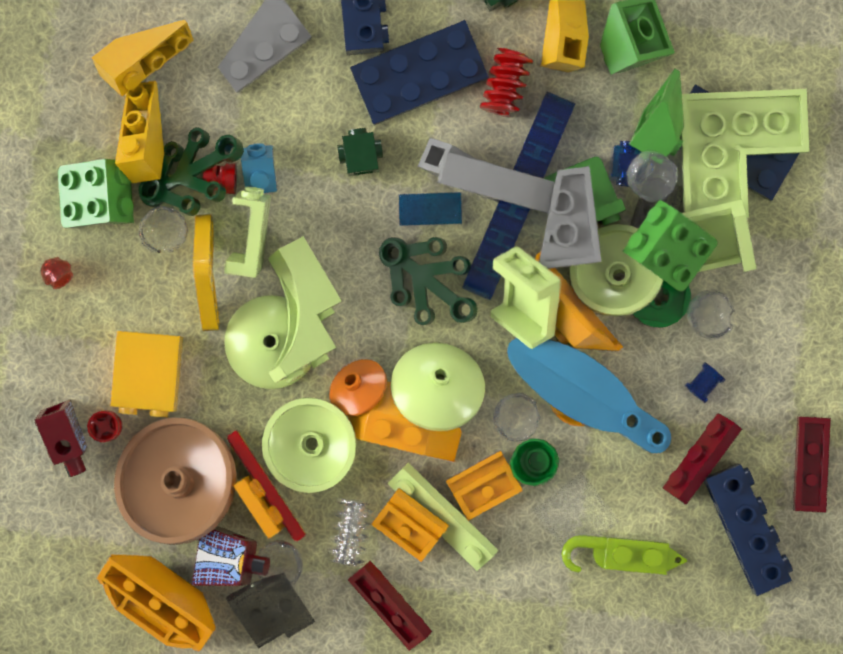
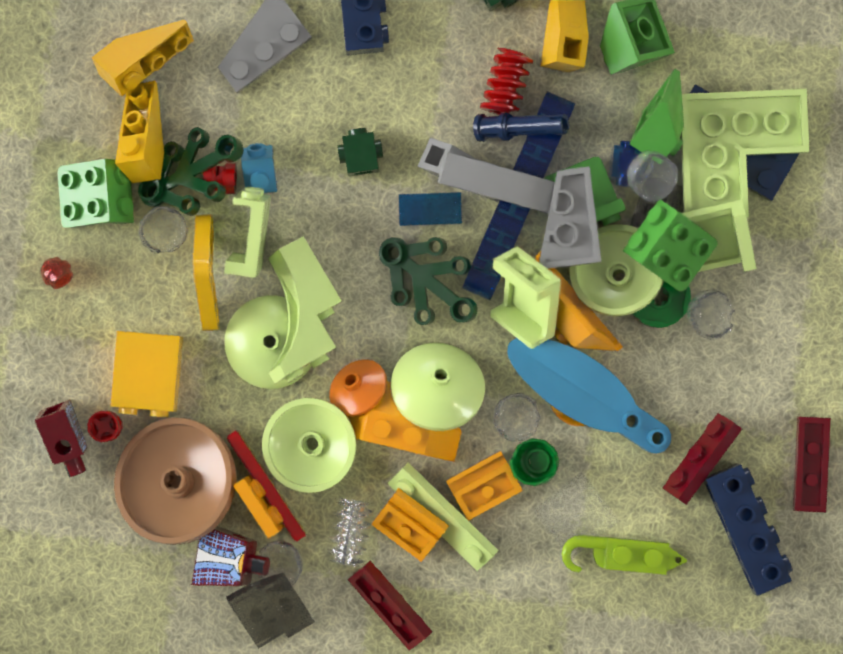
light orange wedge [97,554,216,651] -> none
dark blue plate [350,20,489,125] -> none
clear blue bush [685,362,726,404] -> none
none -> dark blue pin [473,112,569,142]

